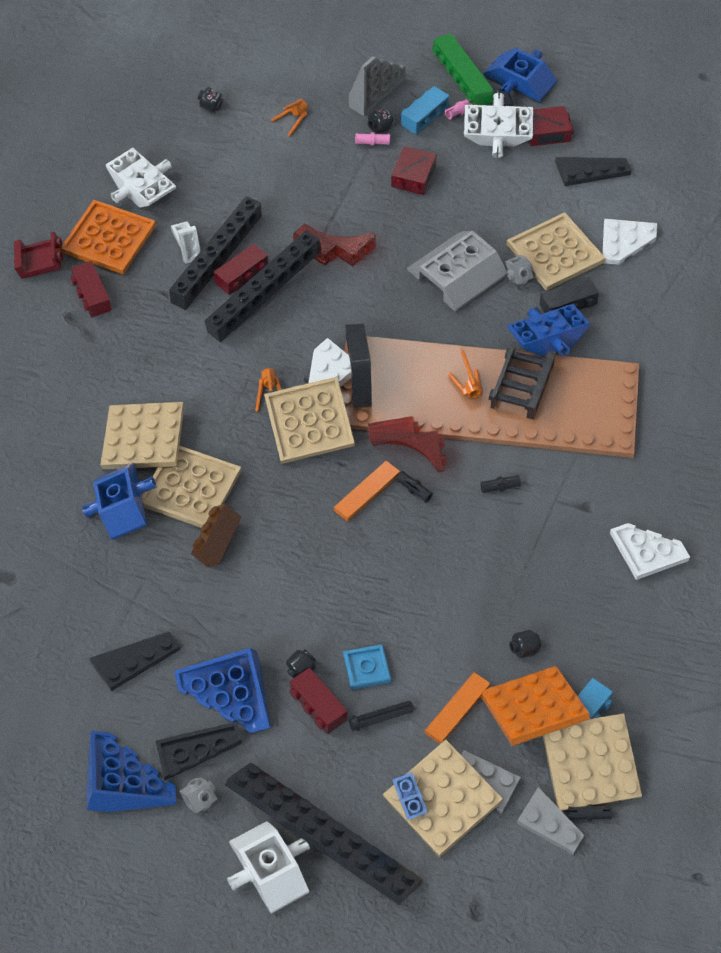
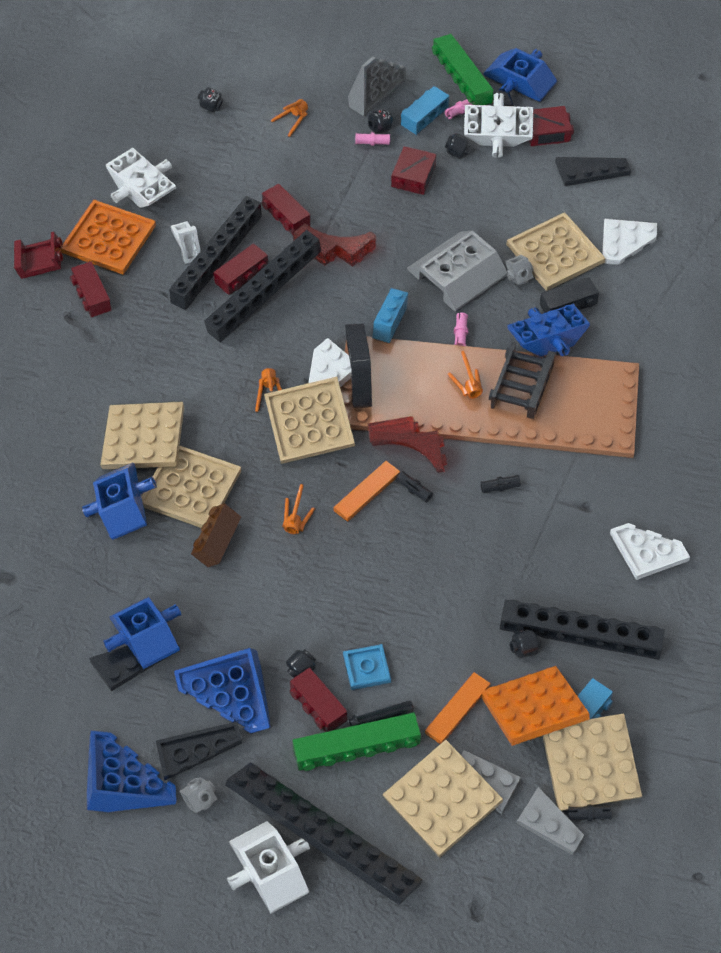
medium blue slope [392,772,428,820] -> none
none -> blue slope [103,597,181,669]
none -> dark red brick [261,183,310,236]
none -> orange plant [282,484,315,534]
none -> green brick [292,713,421,771]
none -> dark azure brick [372,288,408,343]
none -> black head [444,133,471,159]
none -> bright pink pin [454,313,468,346]
none -> black brick [500,599,665,660]

